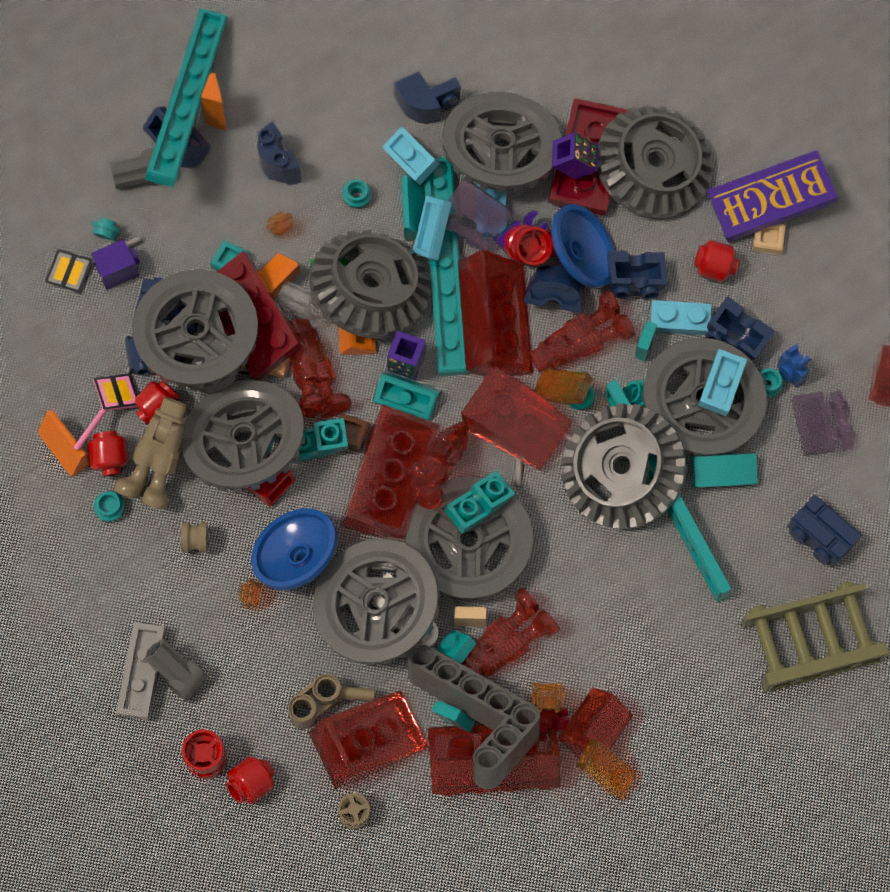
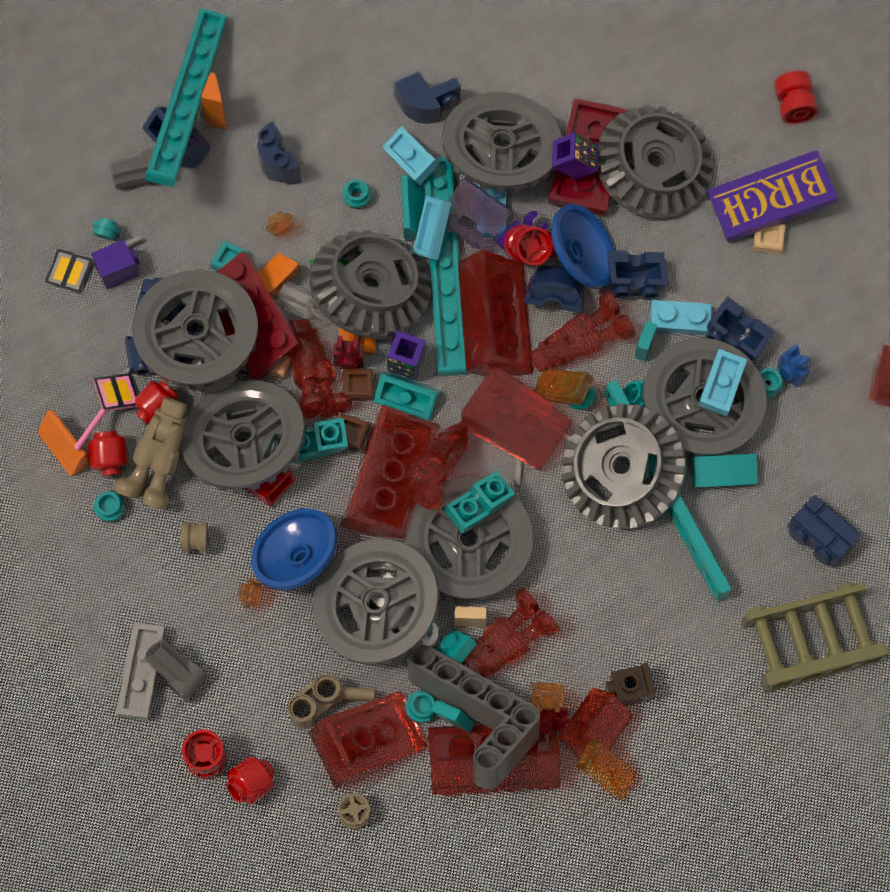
red head [693,240,740,283] -> none
clear purple plate [791,390,855,456] -> none
none -> dark red plate [333,336,365,369]
none -> reddish brown tile [343,369,373,401]
none -> teal plate [405,691,436,723]
none -> dark brown brick [605,662,656,708]
none -> red wheel [773,70,819,124]

